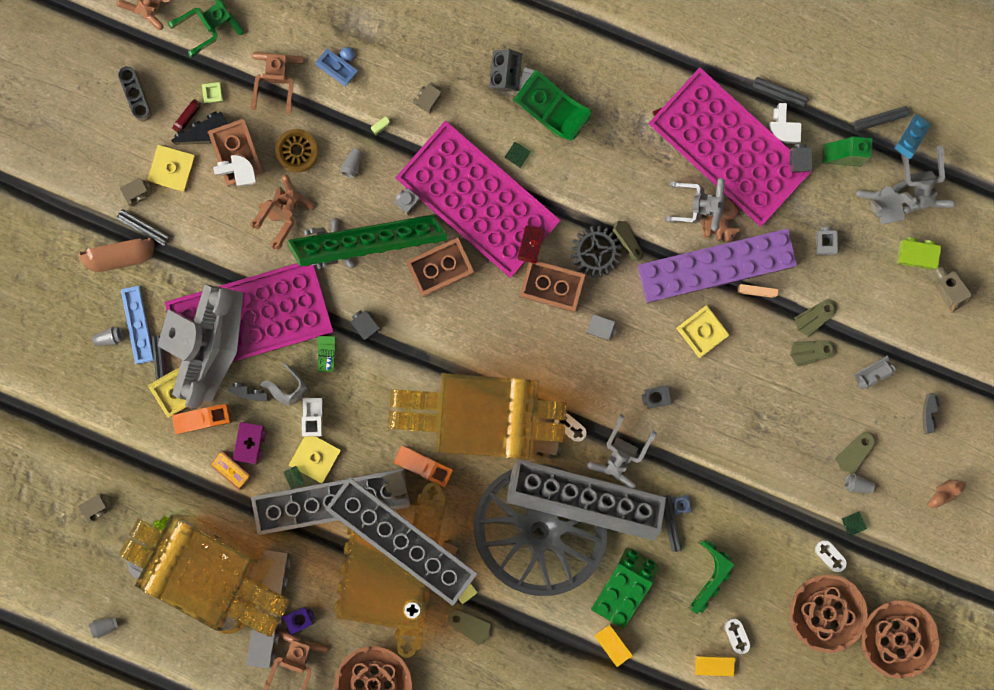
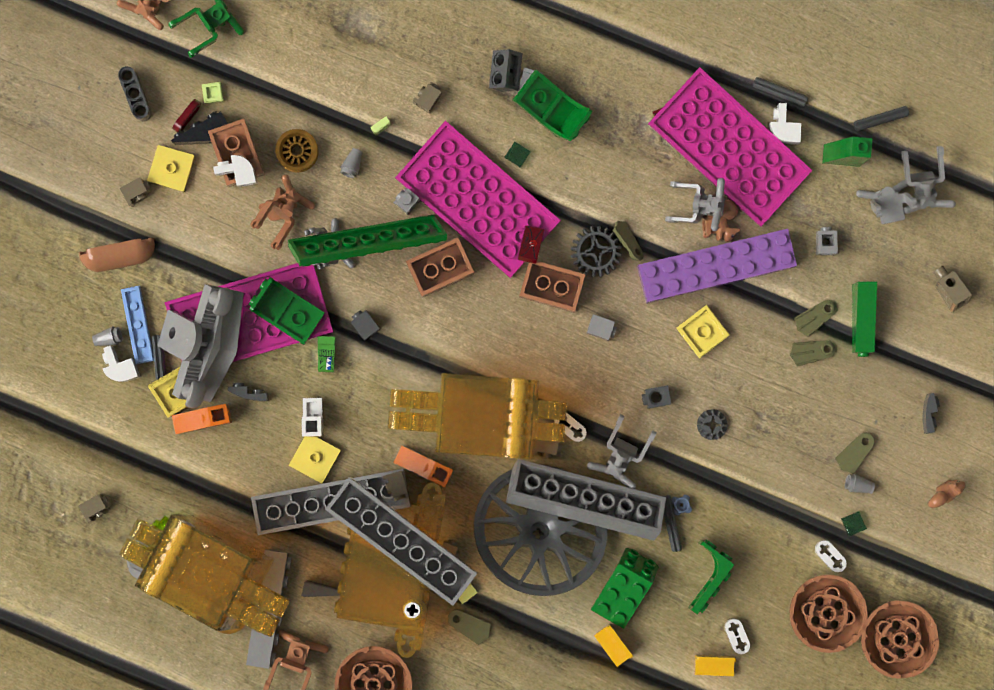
light grey cone [88,617,118,639] -> none
dark grey axle [117,209,169,245] -> none
slope [210,451,252,490] -> none
magenta brick [233,422,267,464] -> none
nougat piece [251,52,305,114] -> none
light grey piece [260,363,310,406] -> none
clear green tile [283,466,304,490] -> none
dark purple brick [284,606,315,634] -> none
medium blue plate [315,47,358,87] -> none
light nougat tile [738,284,778,298] -> none
dark grey brick [790,144,812,173] -> none
light grey hinge [854,356,896,390] -> none
dark azure plate [894,114,931,159] -> none
lime brick [897,237,941,270] -> none
none -> white brick [102,346,141,382]
none -> green bracket [249,277,325,345]
none -> dark grey slope [301,580,343,597]
none -> dark grey gear [697,409,728,440]
none -> green slope [852,282,877,357]

